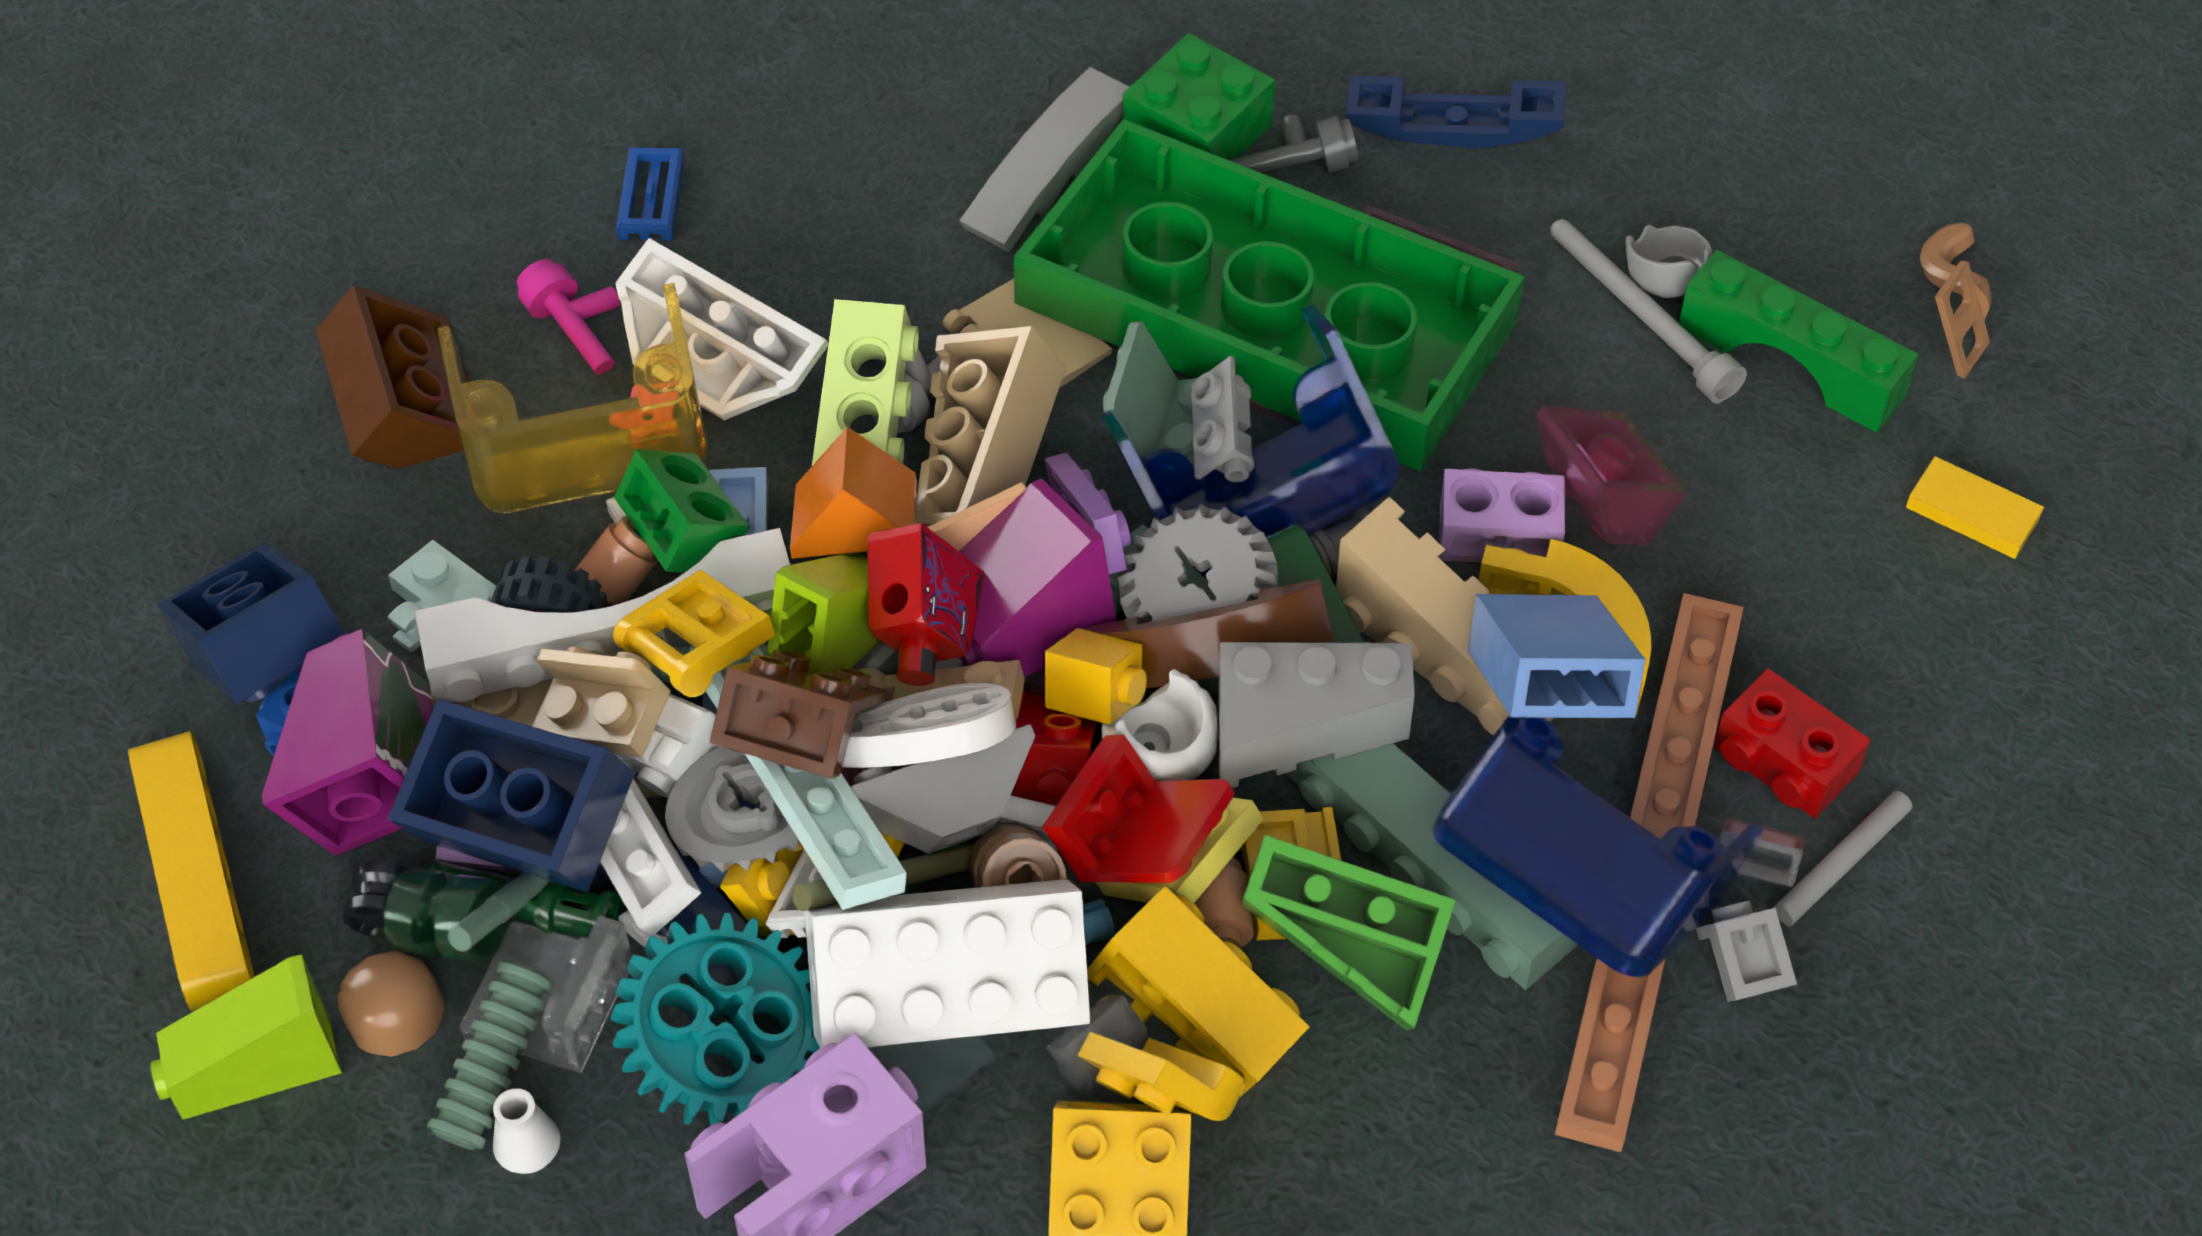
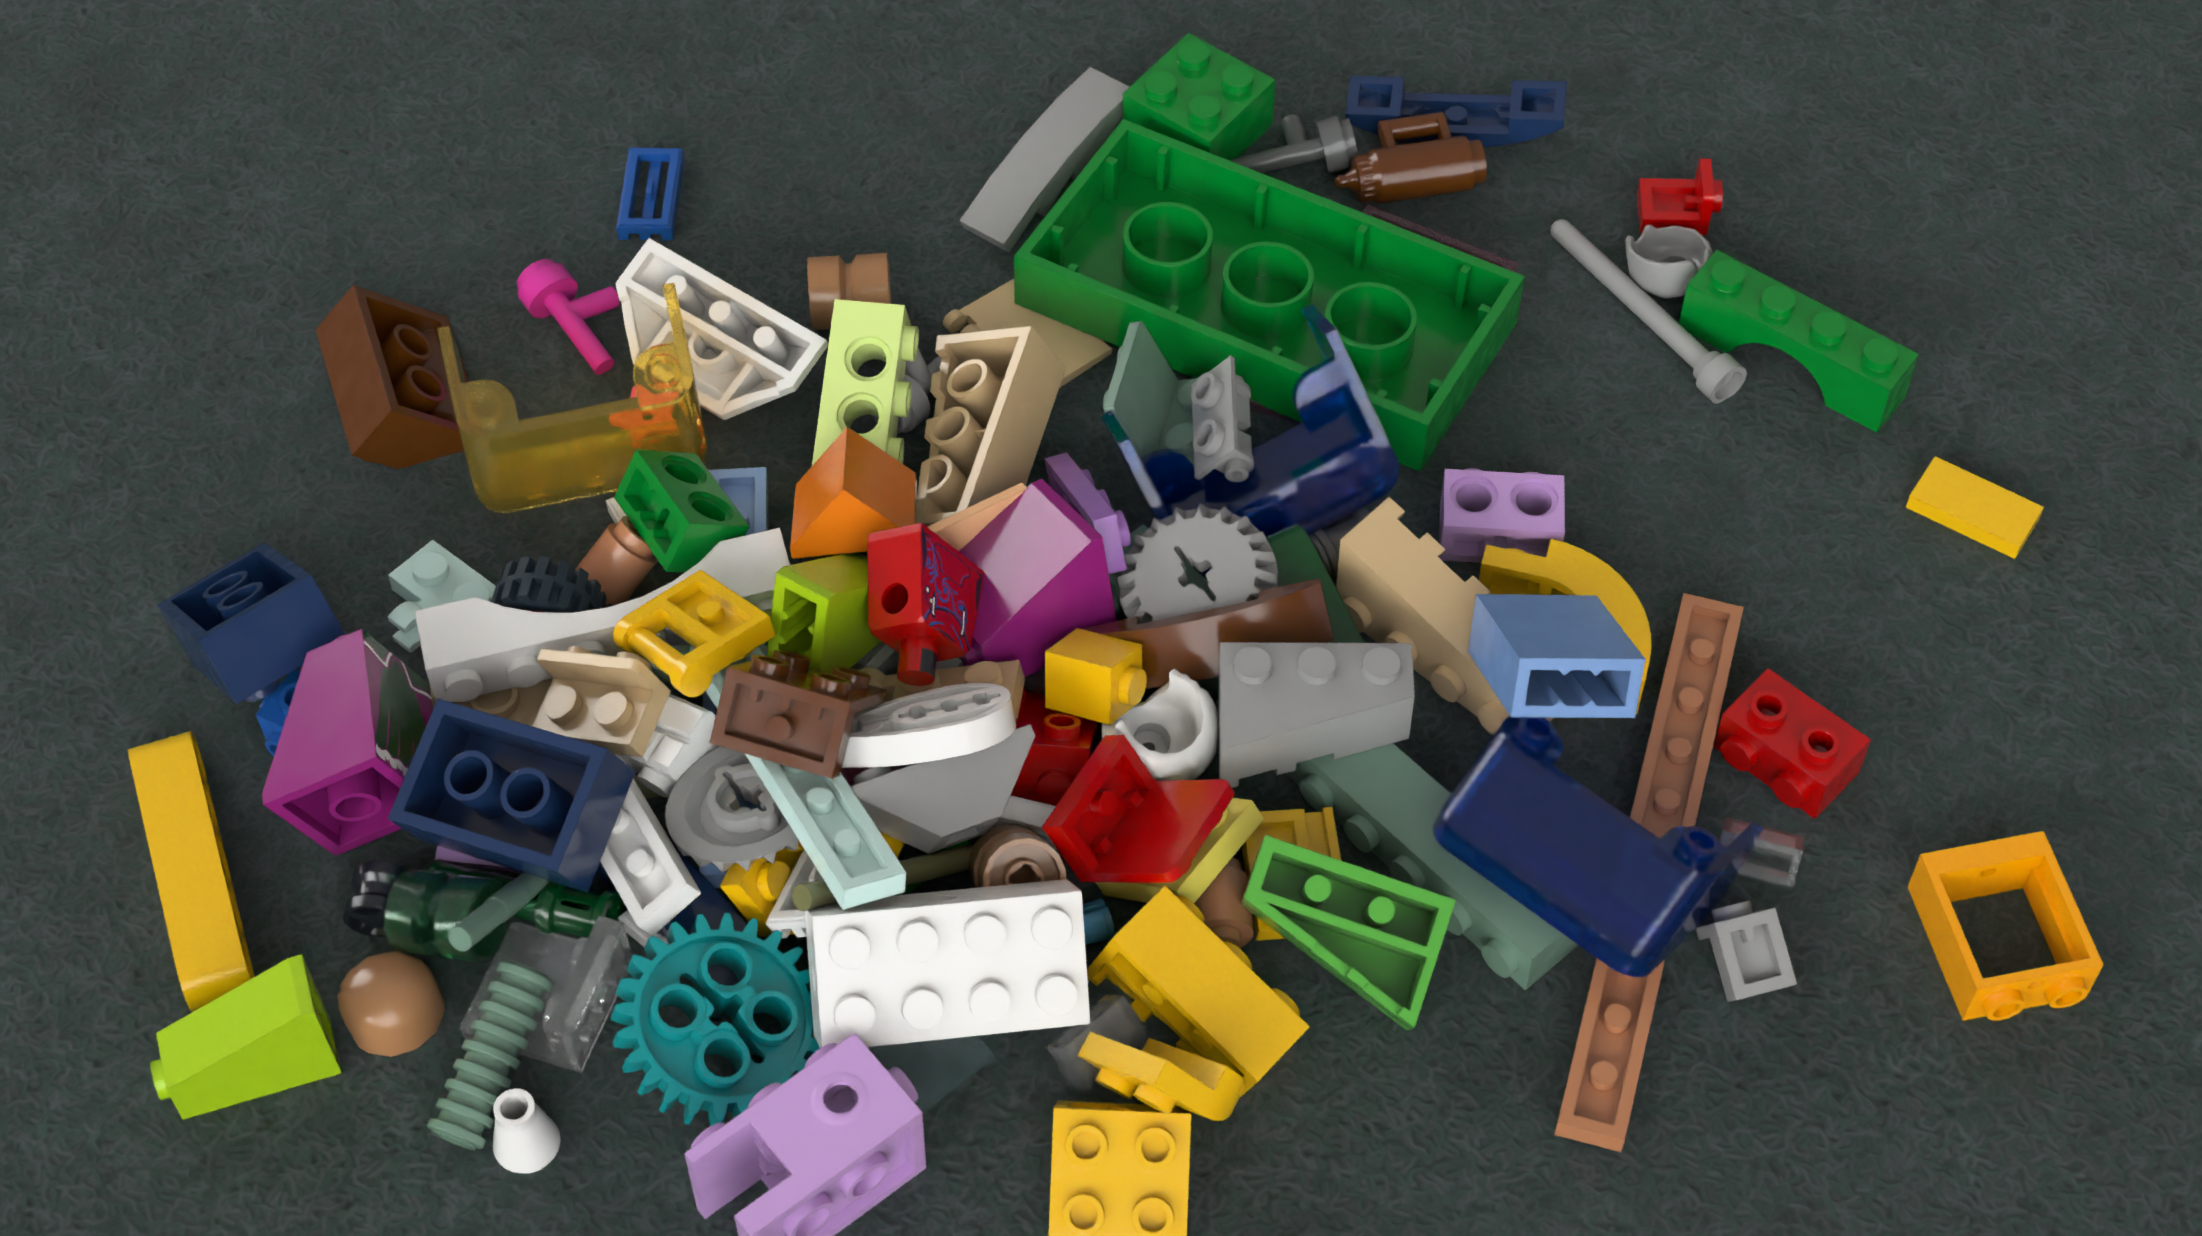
clear pink slope [1536,405,1687,545] -> none
light grey bar [1773,791,1913,927] -> none
medium nougat piece [1920,223,1992,378] -> none
none -> medium nougat wheel [807,253,891,330]
none -> reddish brown piece [1334,112,1487,204]
none -> red bracket [1637,158,1723,235]
none -> light orange window [1907,831,2104,1021]

